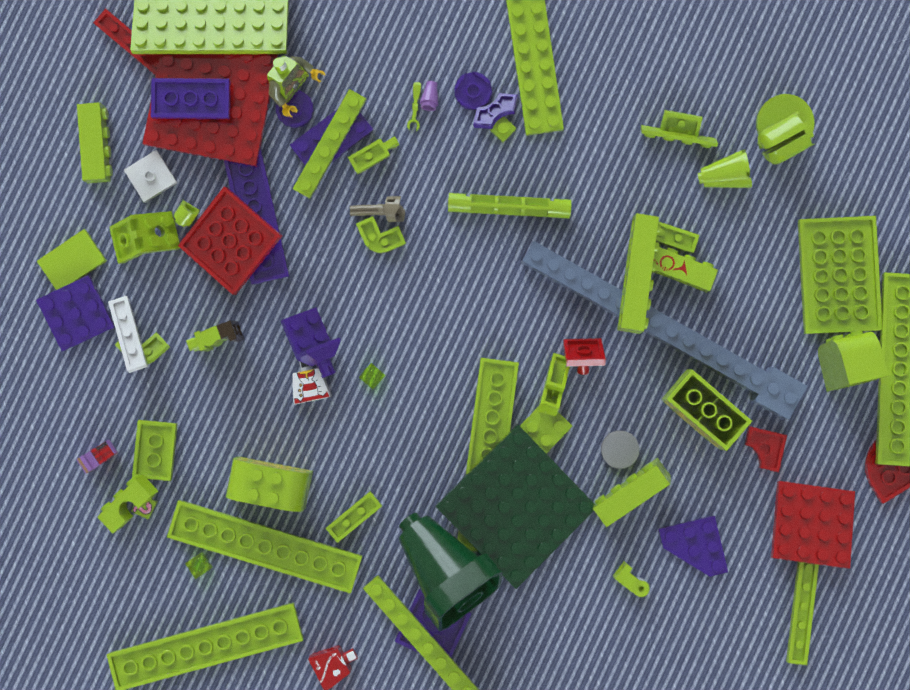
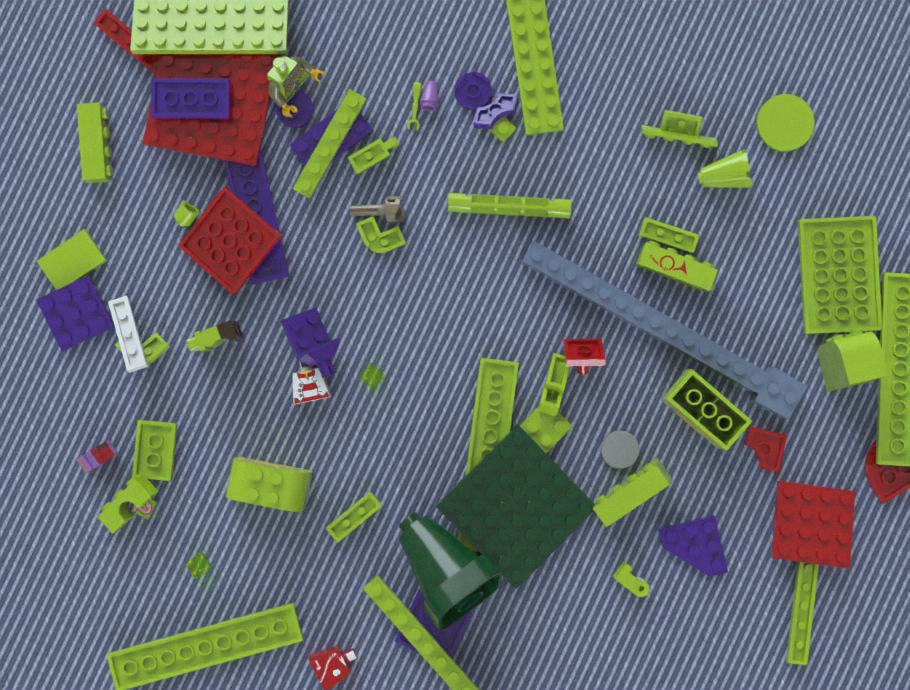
lime bracket [109,211,180,264] -> none
white plate [124,150,177,203] -> none
lime plate [167,500,363,594] -> none
lime brick [617,213,661,334] -> none
lime cylinder [757,111,815,164] -> none

